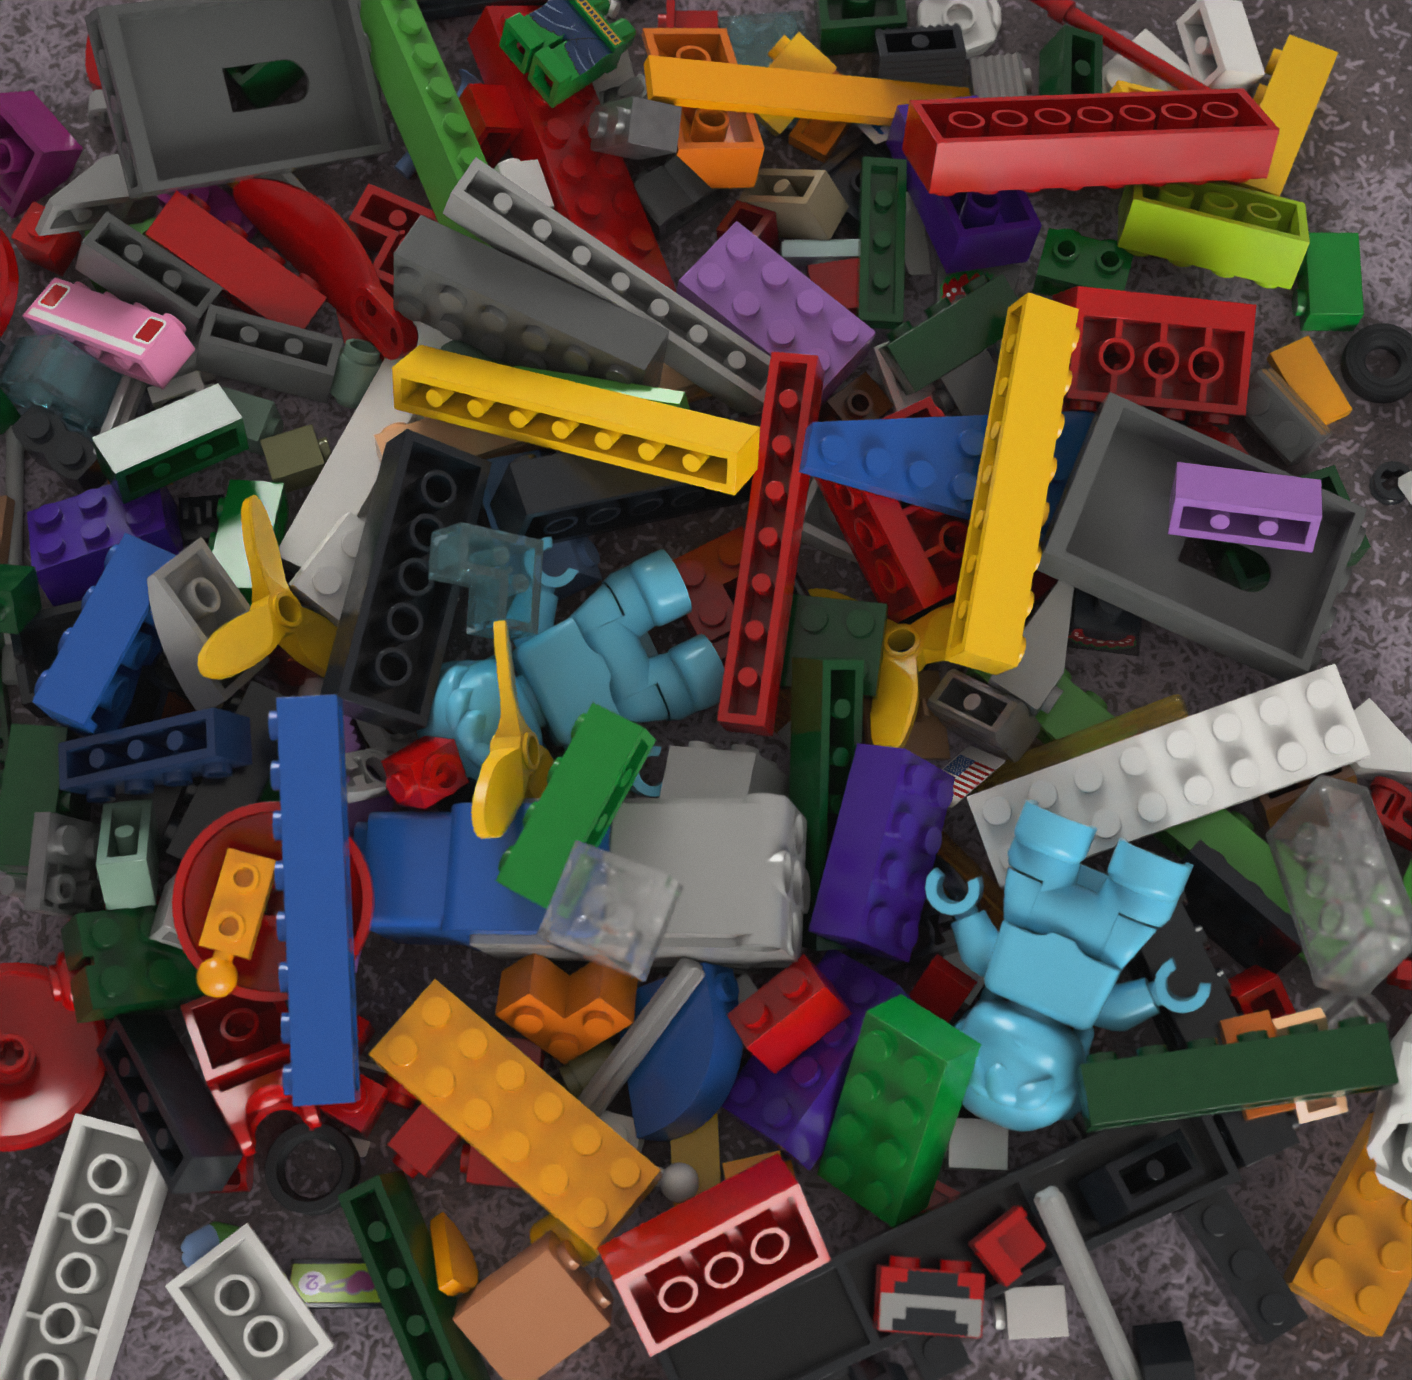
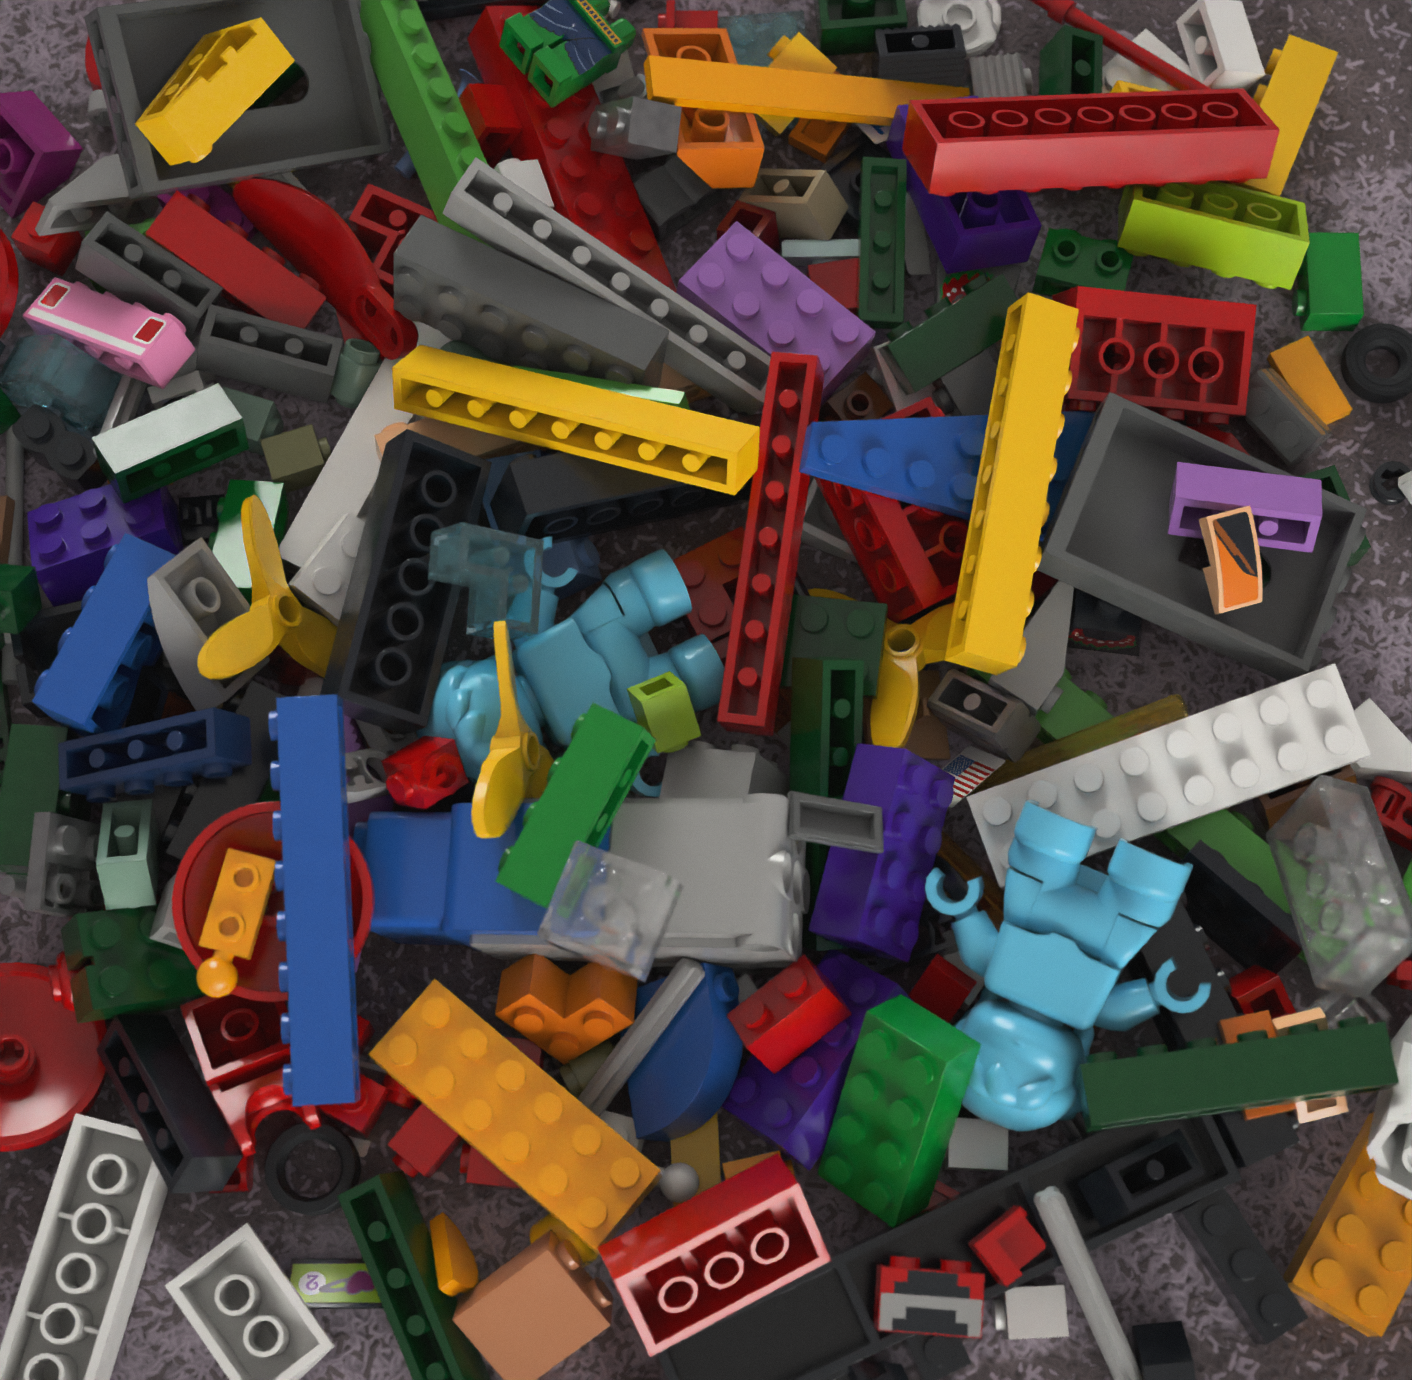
light blue arm [181,1222,255,1267] -> none
none -> yellow wedge [135,17,295,166]
none -> lime brick [627,671,702,753]
none -> dark grey tile [788,791,884,854]
none -> slope [1198,505,1263,614]

